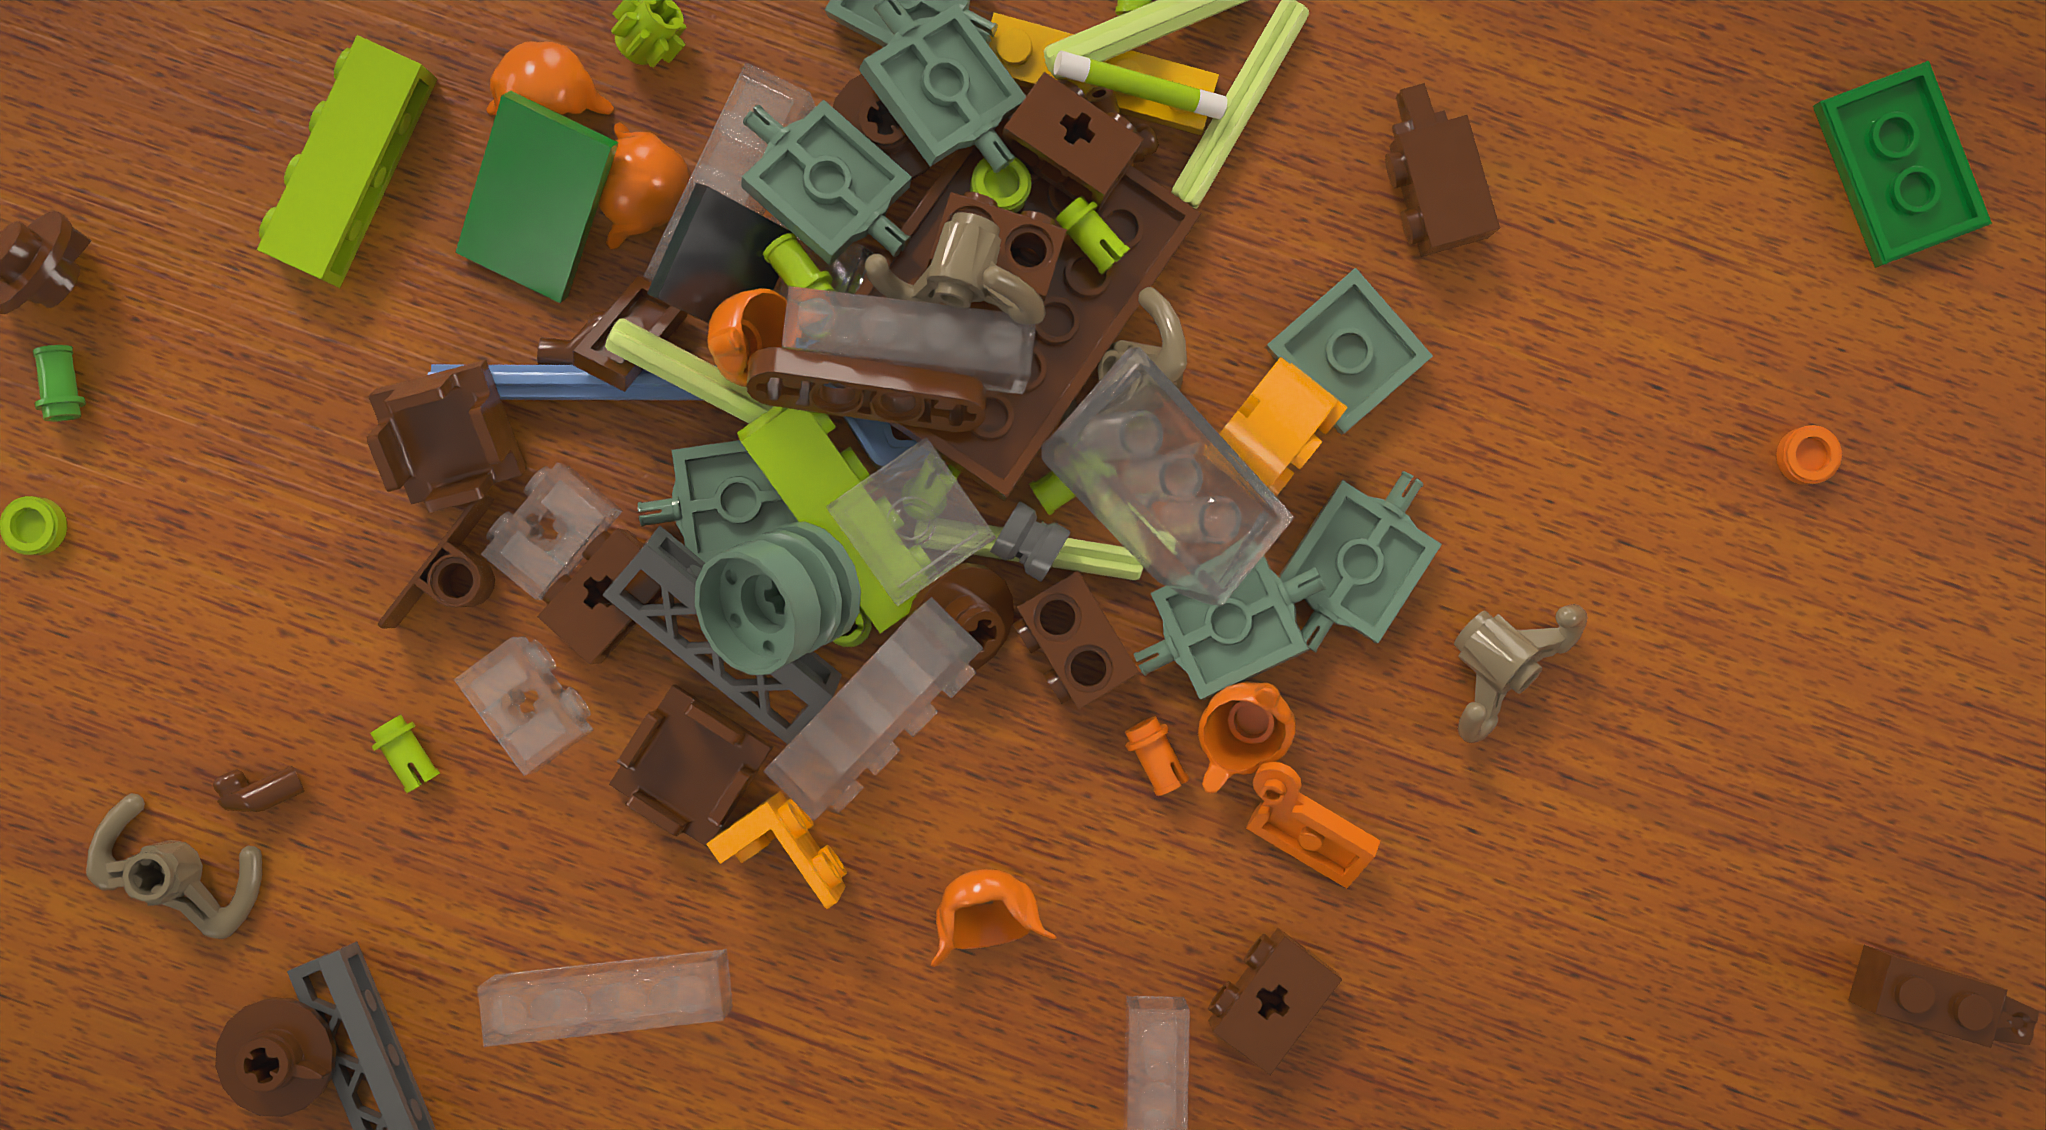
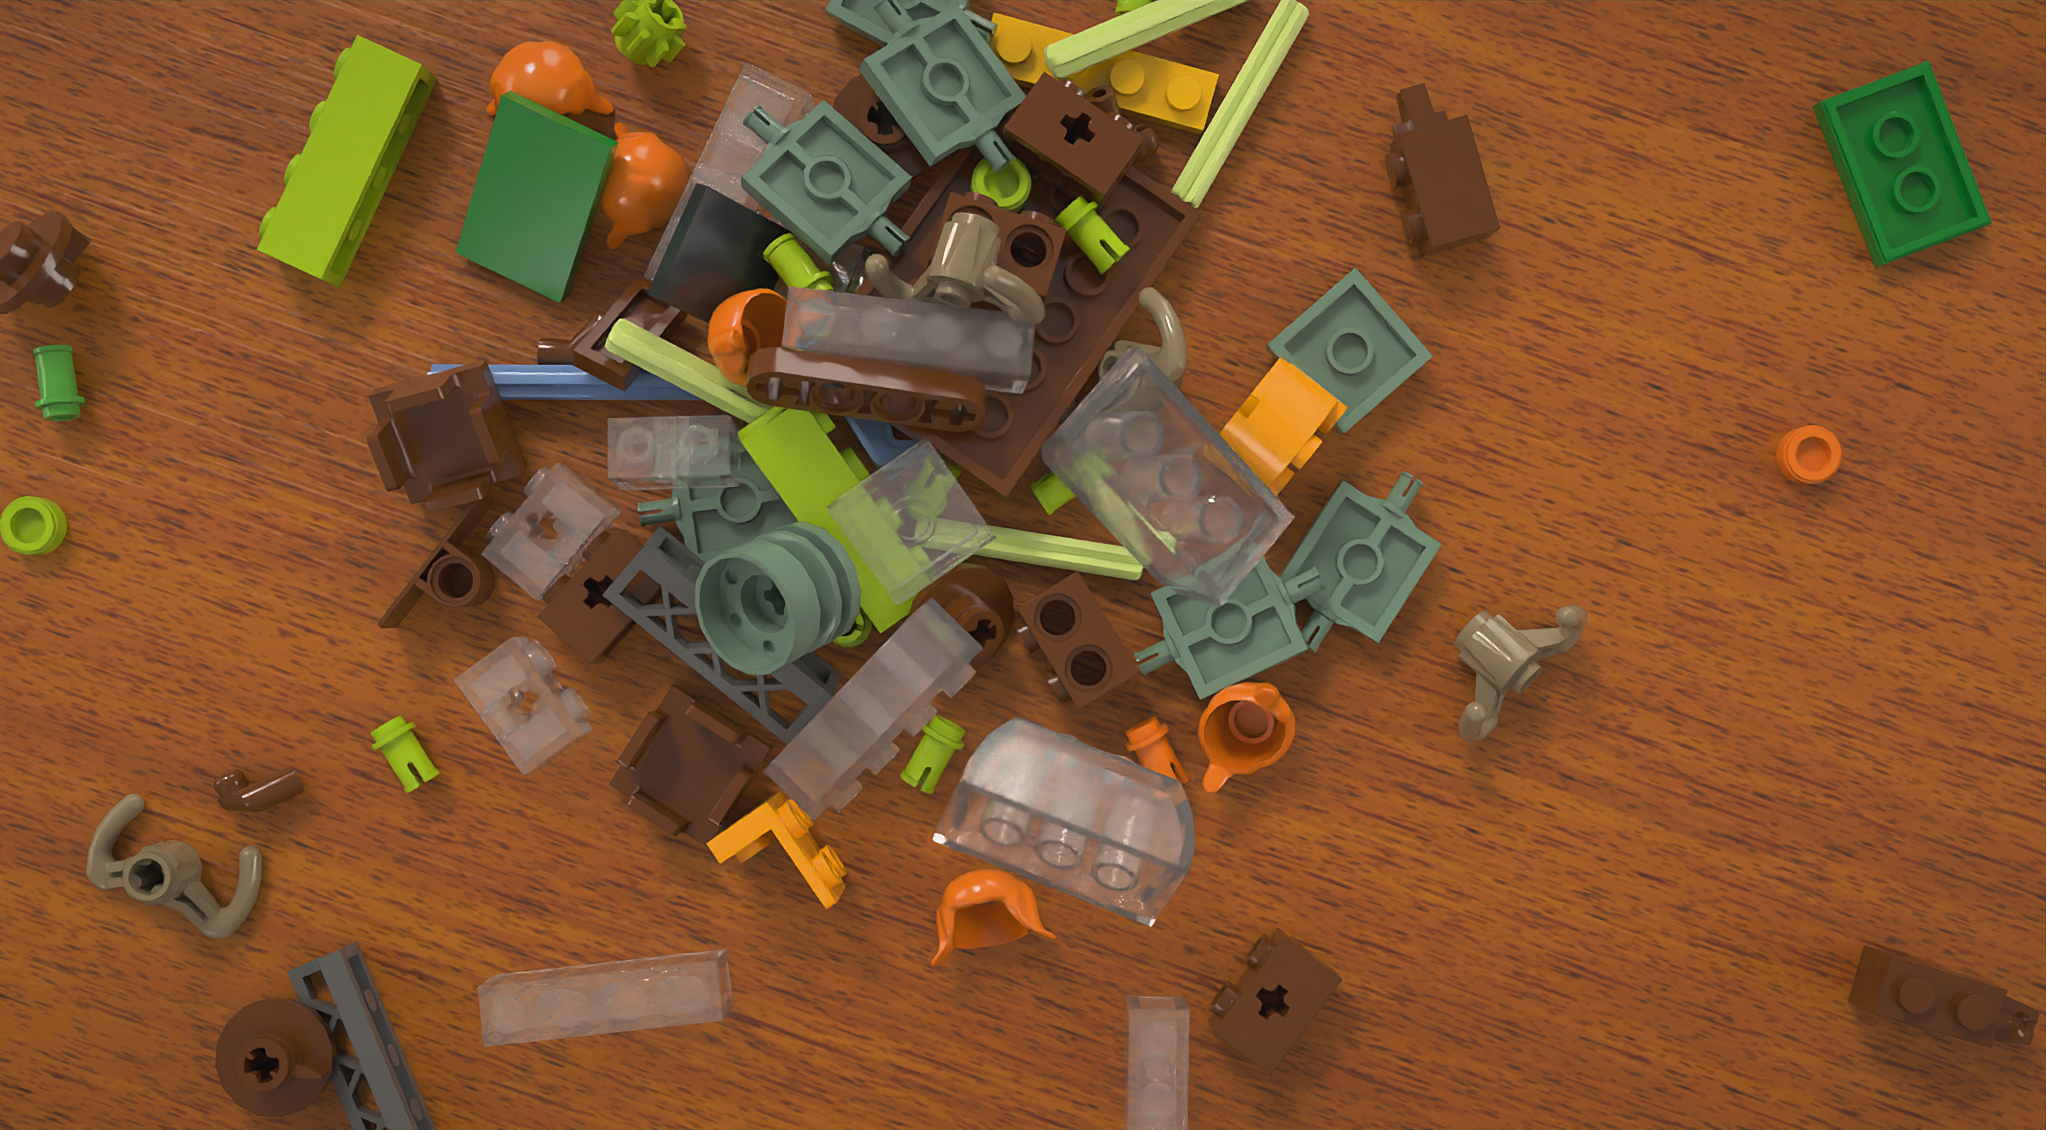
dark grey wheel [990,501,1071,582] -> none
lime bar [1054,51,1227,120] -> none
orange hinge [1246,762,1380,889] -> none
none -> clear brick [608,415,740,490]
none -> lime pin [900,714,966,794]
none -> clear windscreen [932,717,1195,927]

